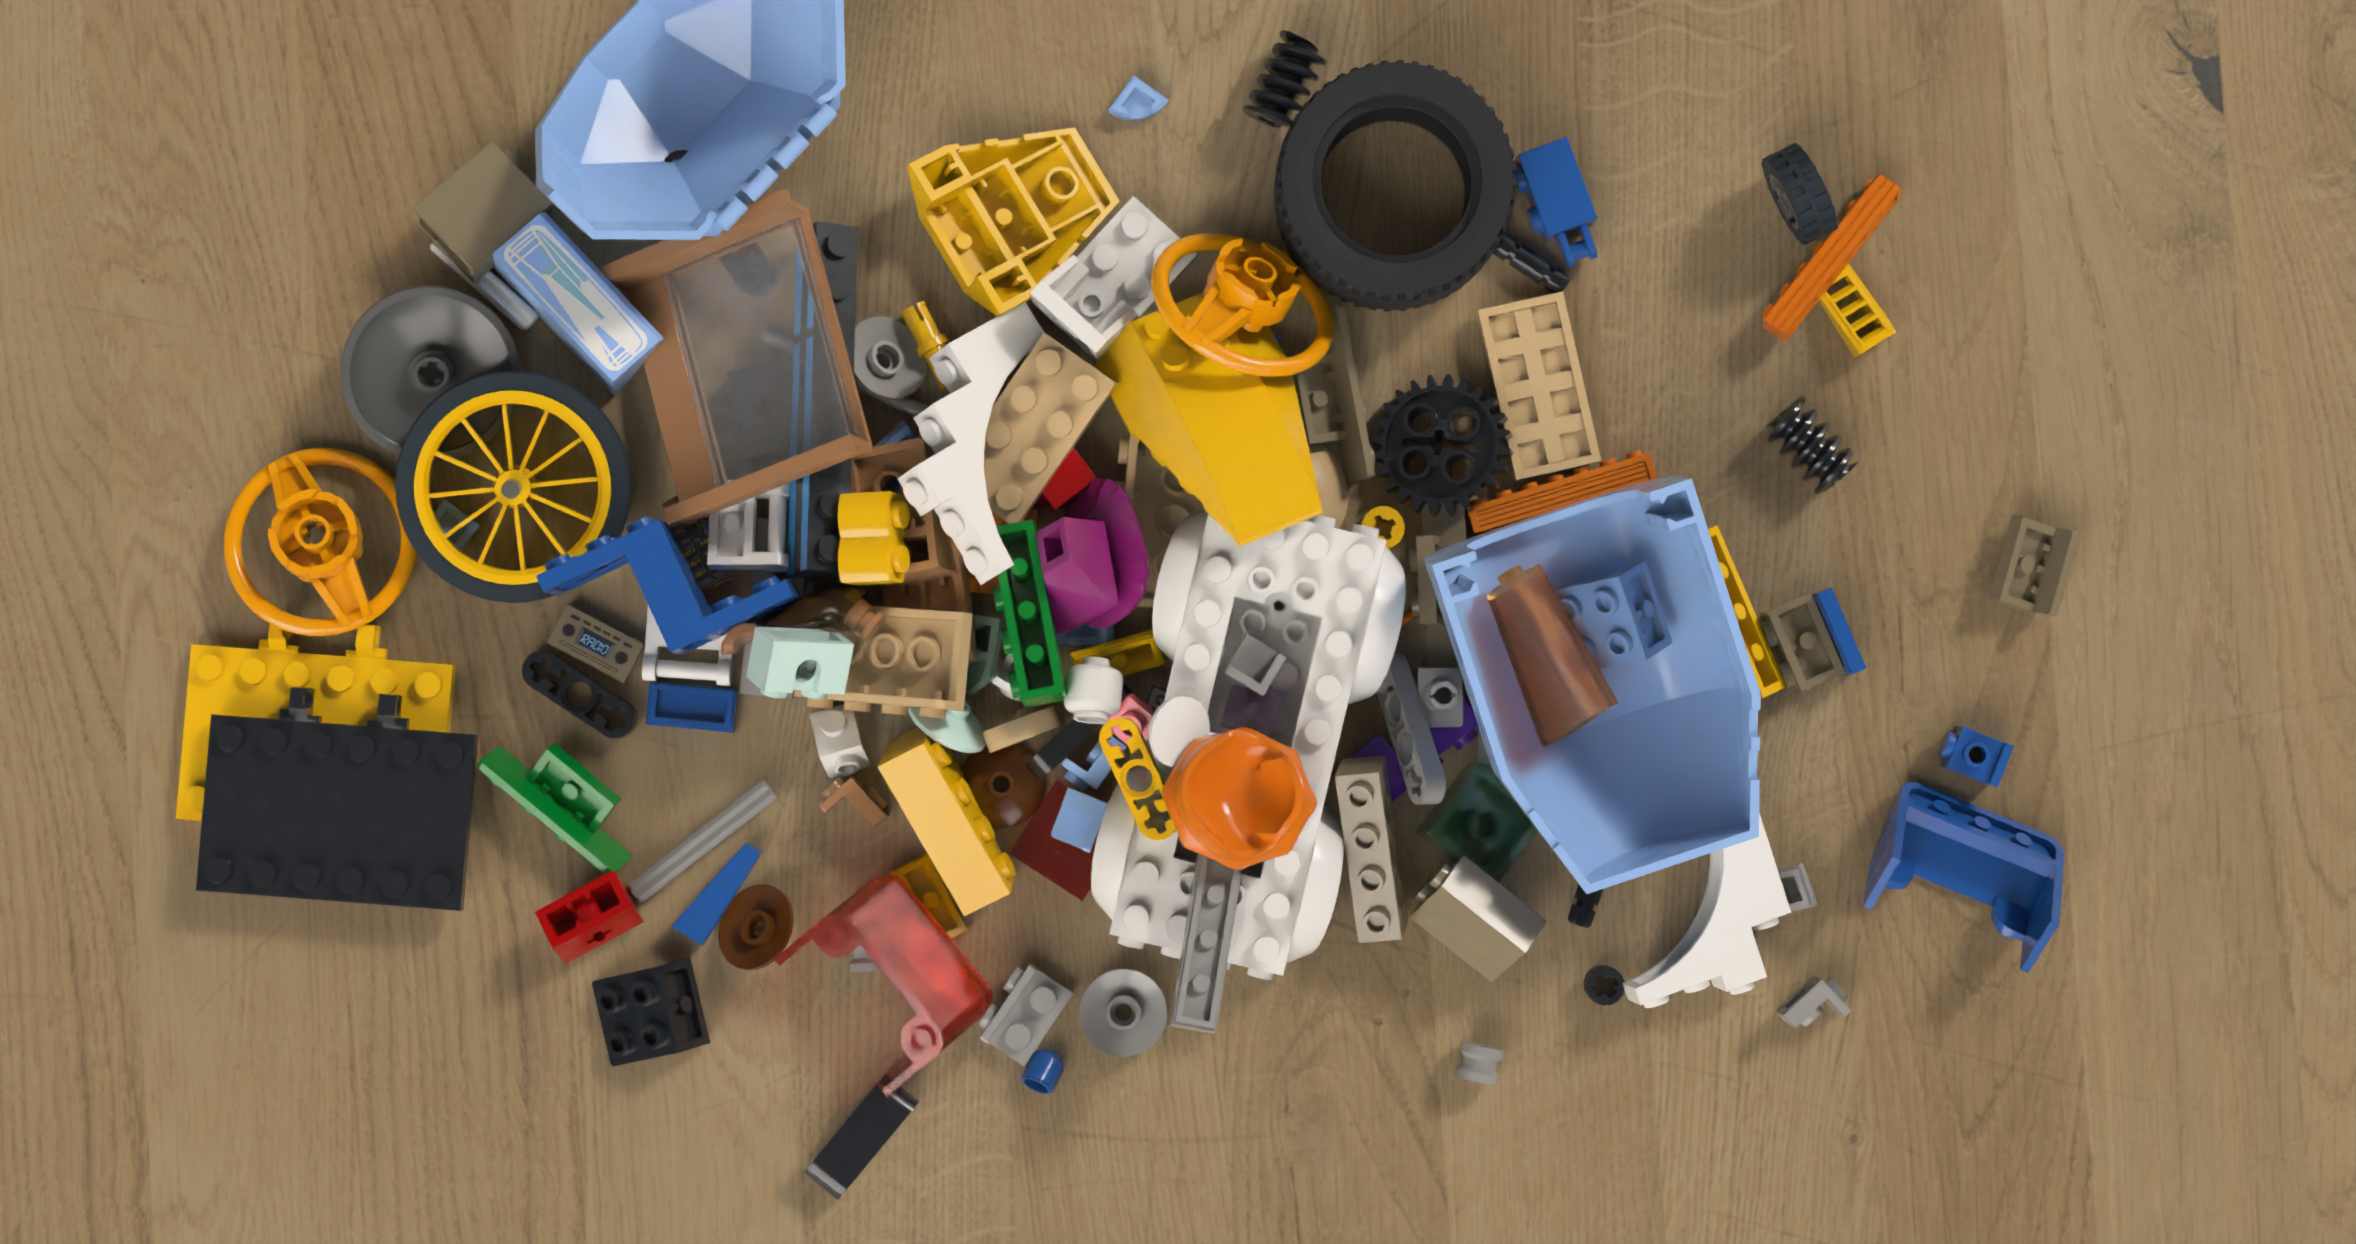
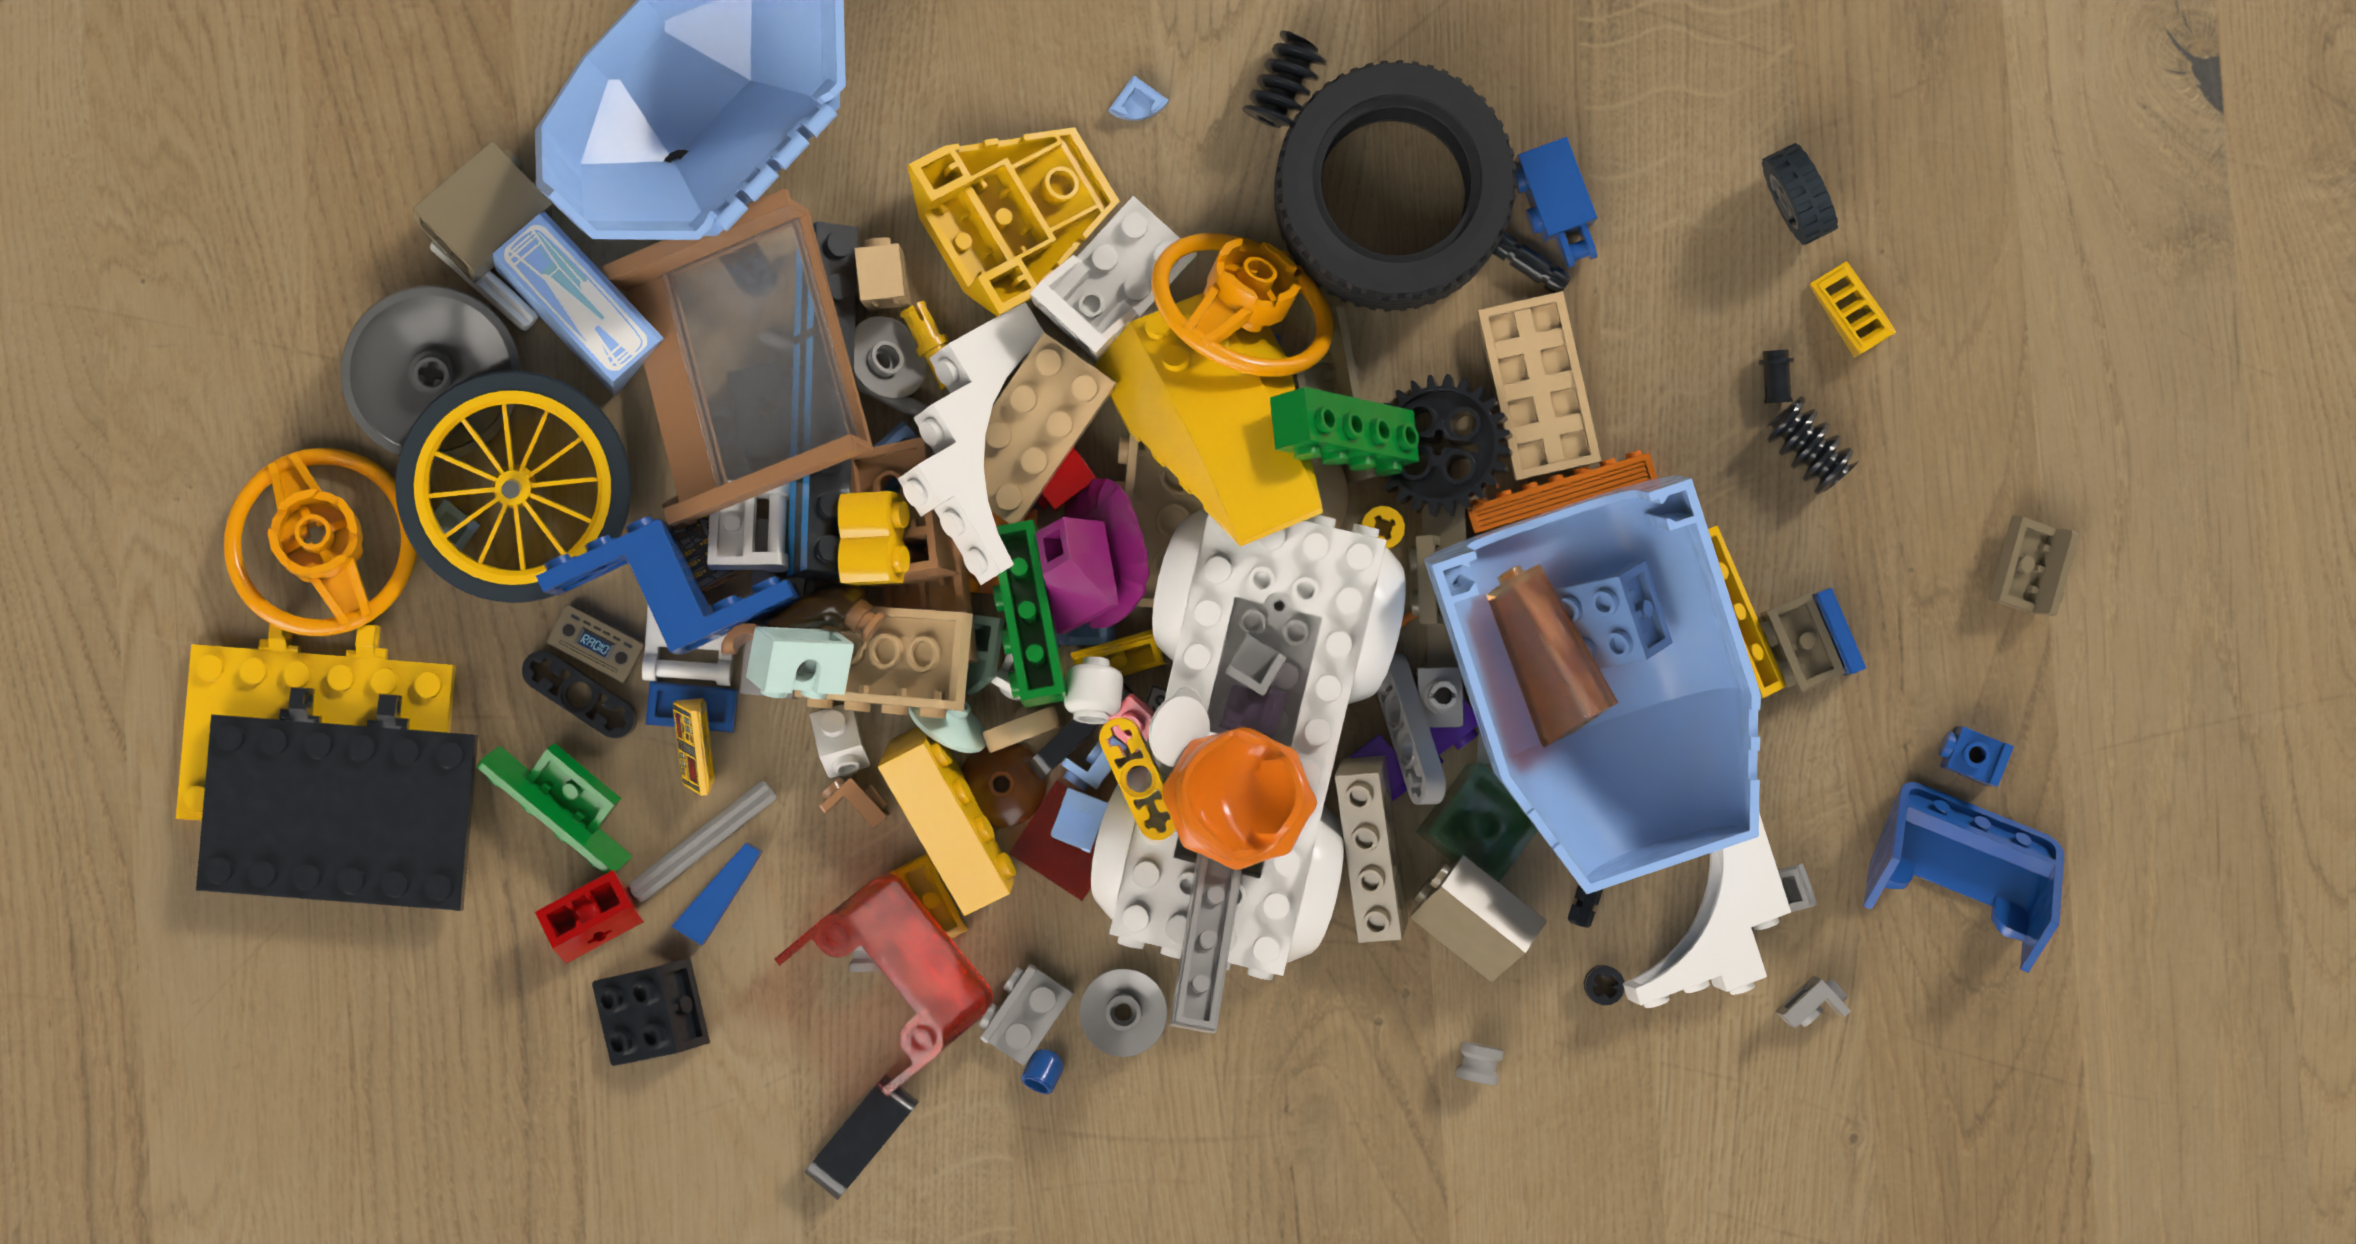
reddish brown dish [718,884,794,971] -> none
orange piece [1762,174,1901,343] -> none
none -> yellow slope [673,698,715,796]
none -> tan brick [854,237,911,312]
none -> green brick [1270,387,1419,476]
none -> black pin [1759,349,1794,404]

